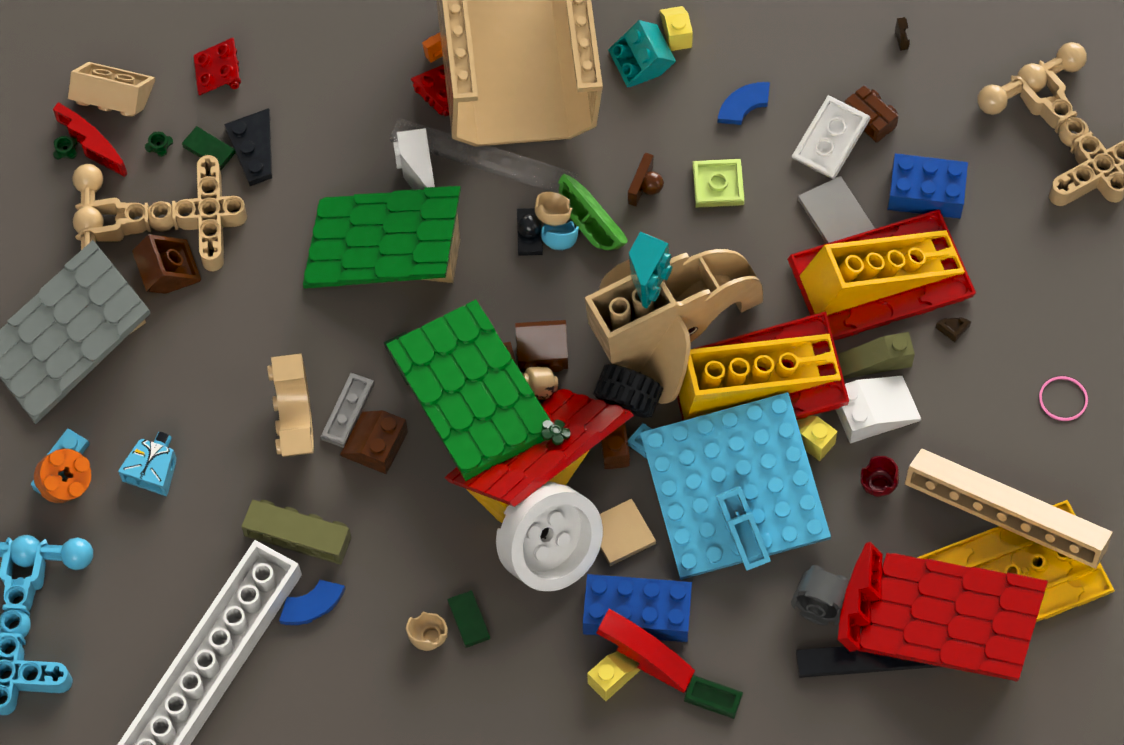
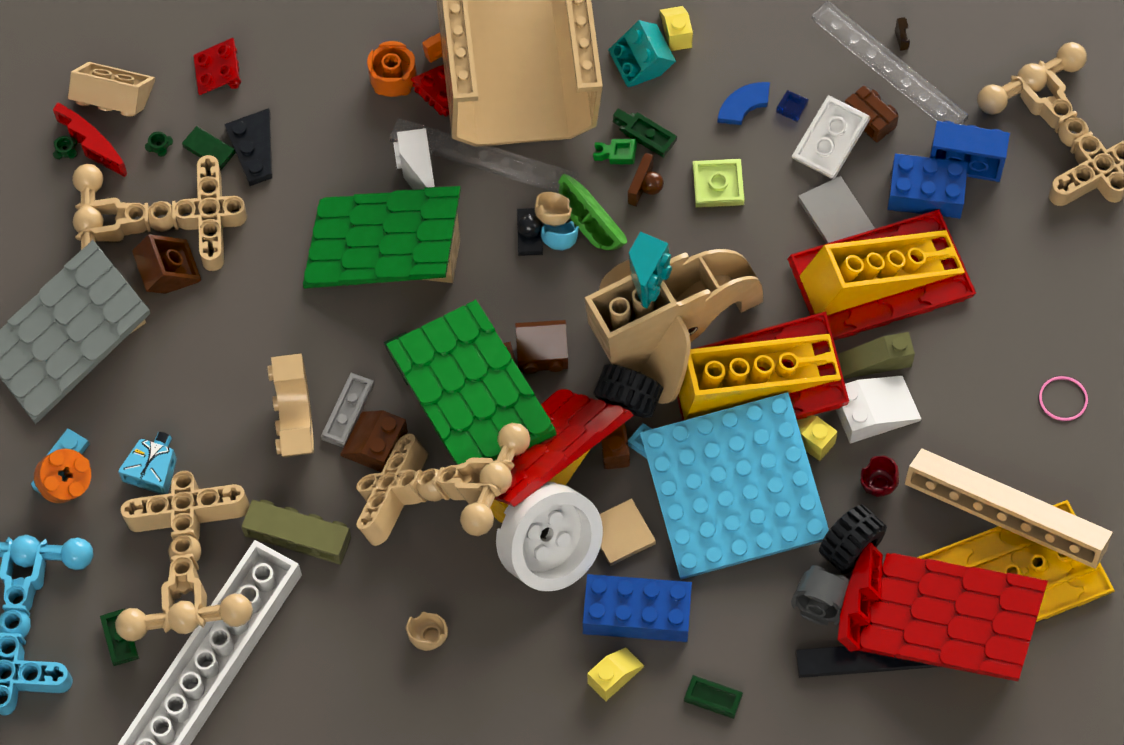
blue tile [279,580,345,625] -> none
dark green tile [447,590,490,648] -> none
tan head [522,367,558,400] -> none
dark green plant [541,420,571,445] -> none
red slope [596,609,695,693] -> none
medium azure slope [716,486,771,571] -> none
dark brown tile [935,317,971,342] -> none
none -> dark green plate [100,608,139,666]
none -> tan piece [115,471,253,641]
none -> tan piece [356,423,531,546]
none -> orange brick [367,41,417,97]
none -> green plate [593,139,637,164]
none -> dark green hinge [613,108,677,158]
none -> clear blue tile [776,90,809,122]
none -> clear tile [812,0,969,125]
none -> black tyre [819,504,887,574]
none -> blue brick [930,121,1010,182]

